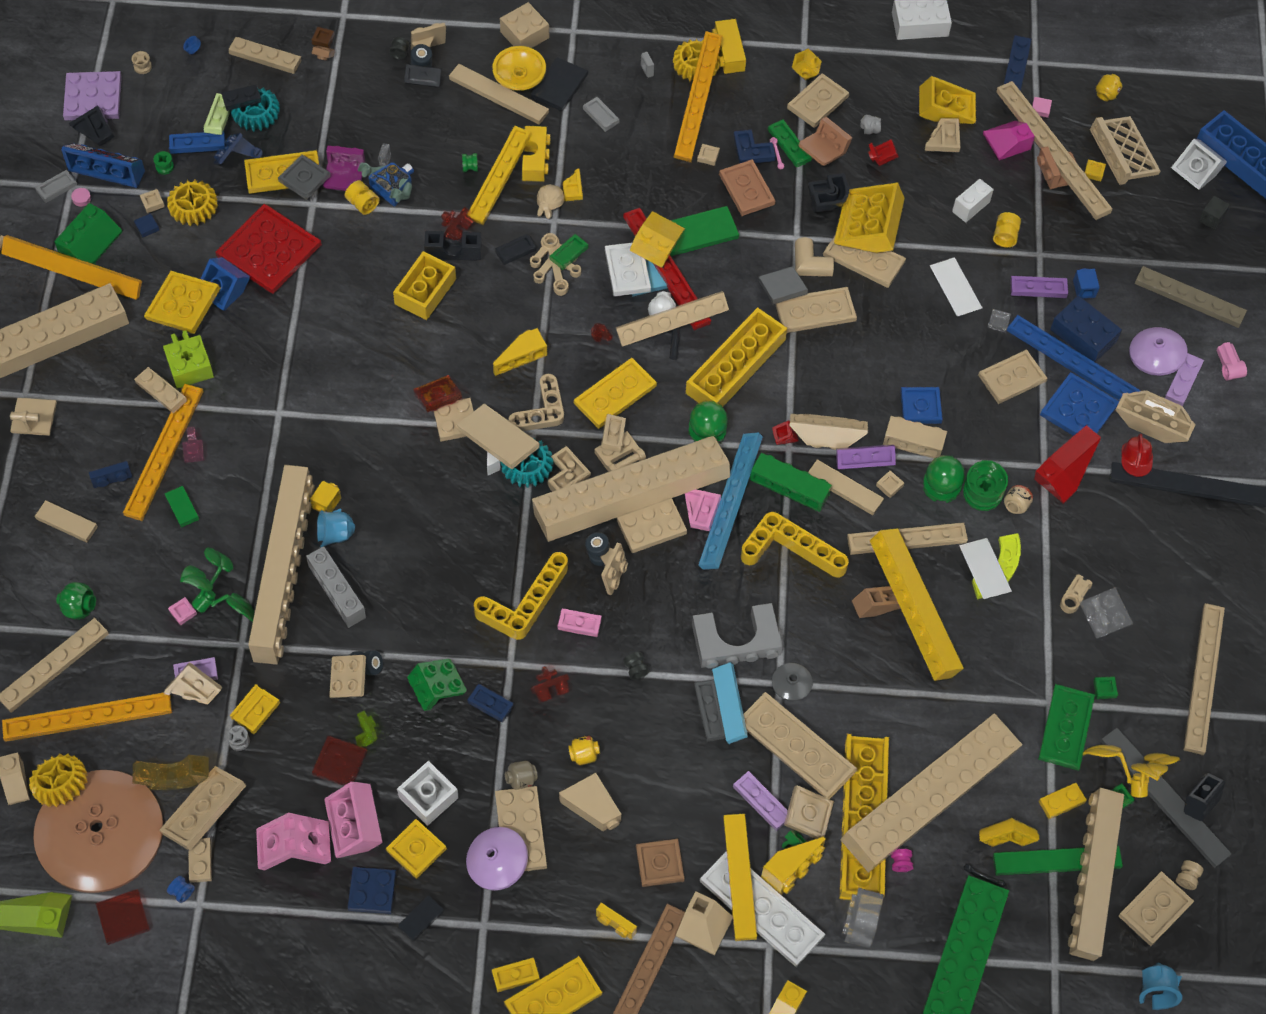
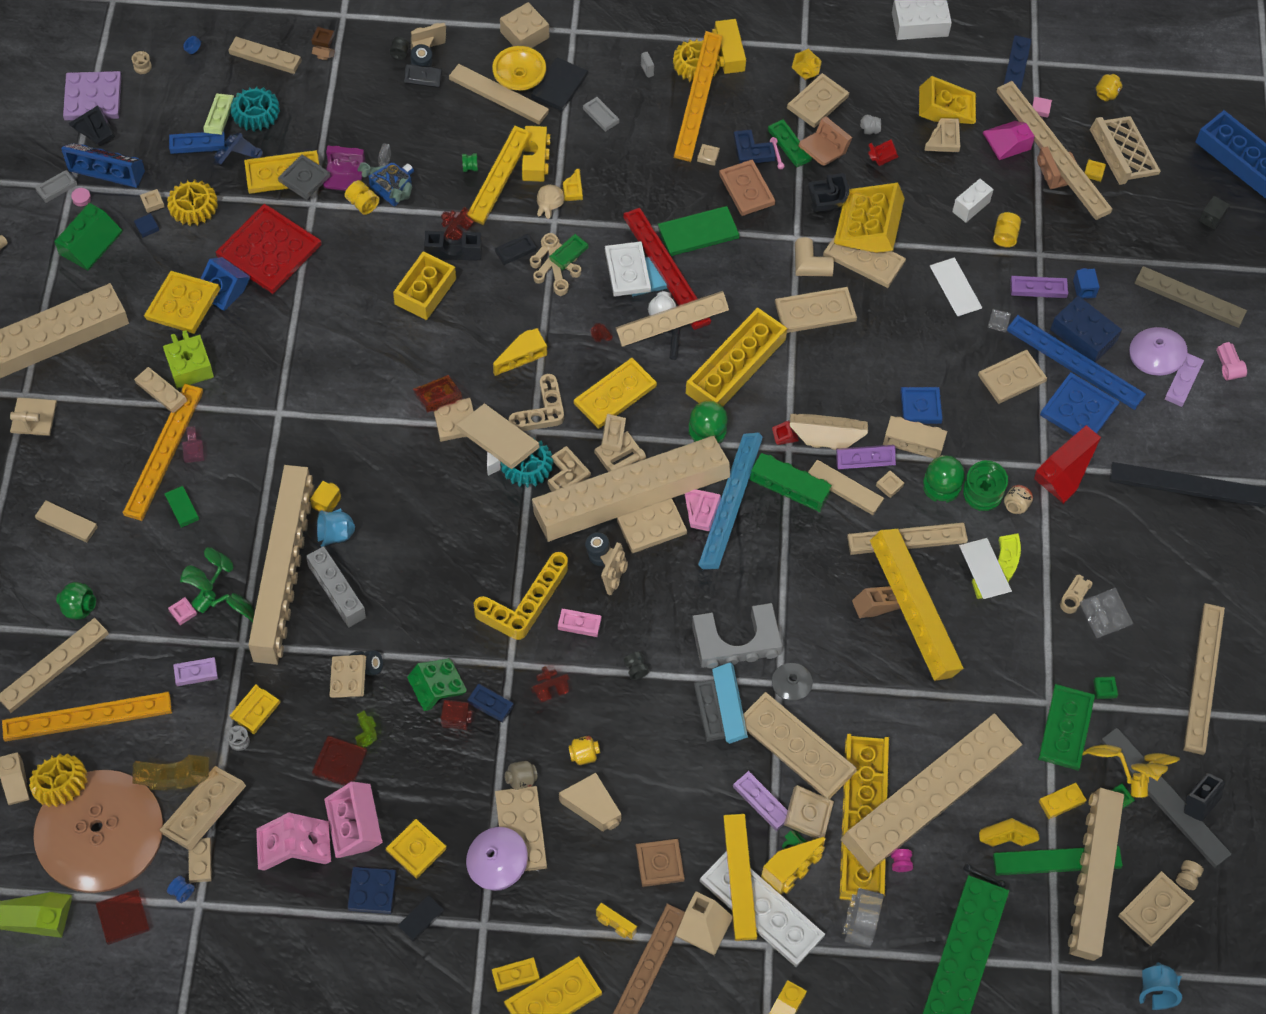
light orange tile [1,235,142,299] -> none
dark blue plate [89,461,132,488] -> none
green wheel [153,151,174,175] -> none
tan wing [163,662,222,704] -> none
black plate [221,85,262,111] -> none
white brick [397,761,458,826] -> none
yellow slope [630,211,685,268] -> none
yellow beam [741,512,849,578] -> none
dark grey tile [759,267,808,304] -> none
tan wedge [1116,391,1195,443] -> none
red piece [1121,434,1153,477] -> none
white slope [1171,139,1227,190] -> none
none -> clear red brick [441,700,473,730]

